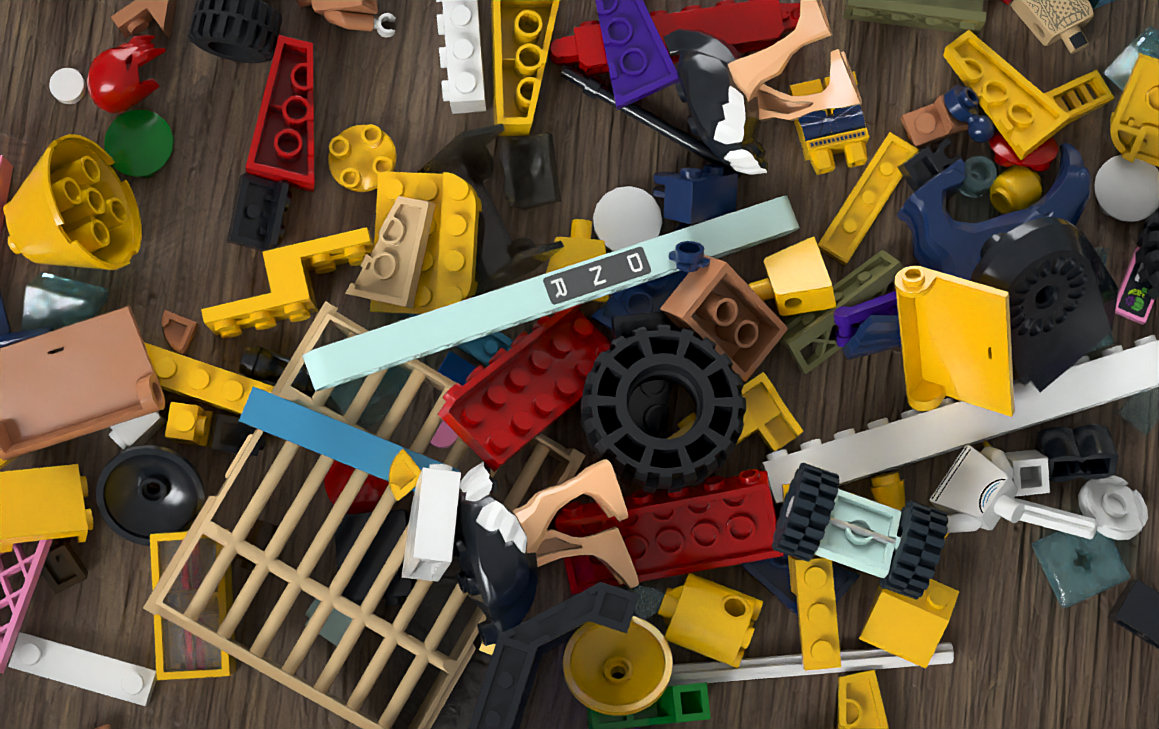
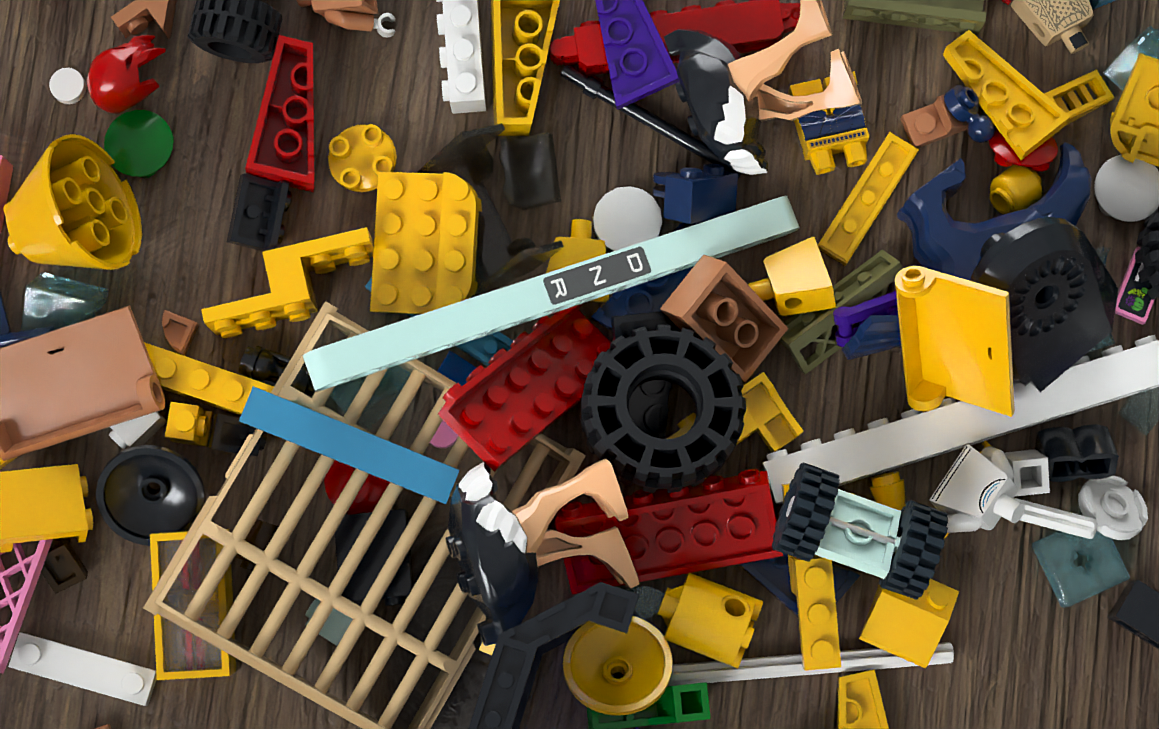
tan wing [345,196,436,308] -> none
yellow tile [388,449,421,501] -> none
white brick [402,464,461,582] -> none
dark blue plate [668,241,710,272] -> none
black plate [897,138,962,192] -> none
clear light blue brick [959,156,997,198] -> none

